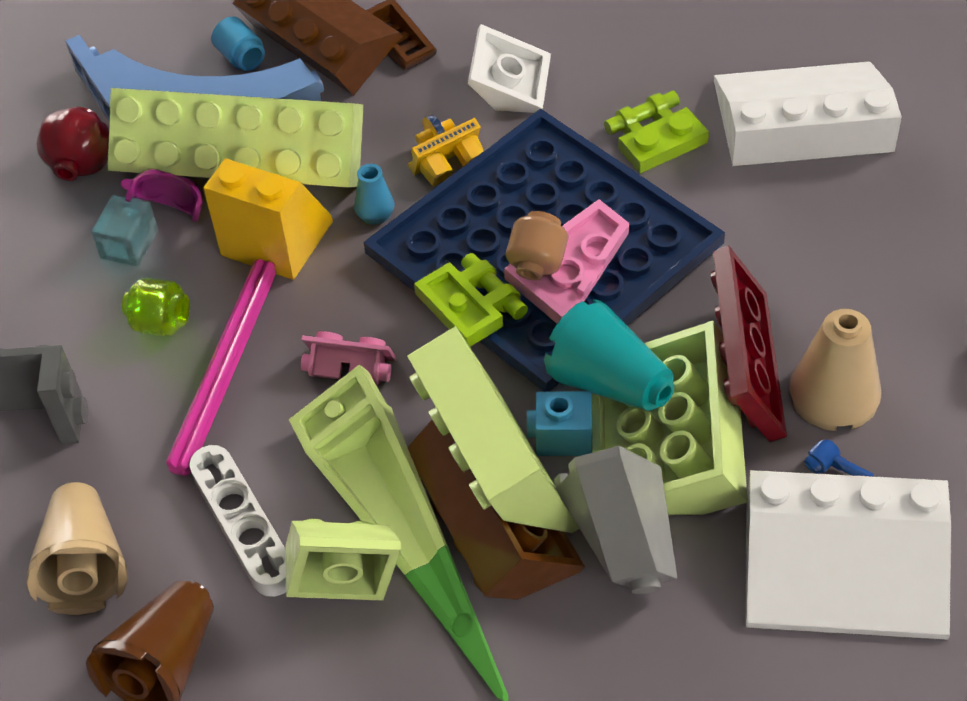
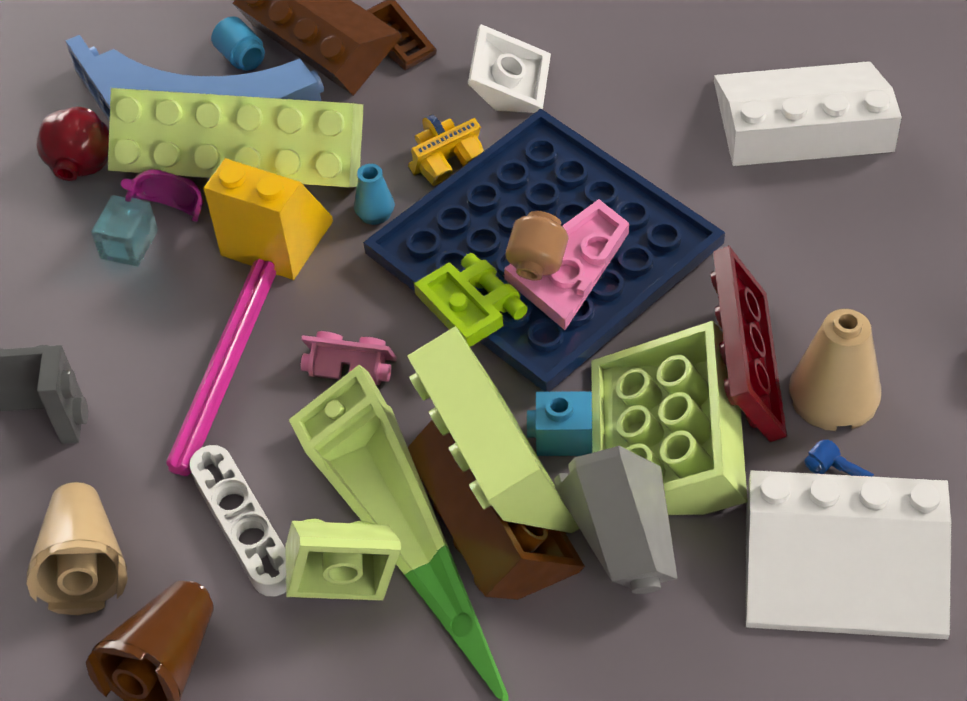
clear neon green head [121,277,190,337] -> none
teal cone [544,299,674,411] -> none
lime plate [604,90,709,174] -> none

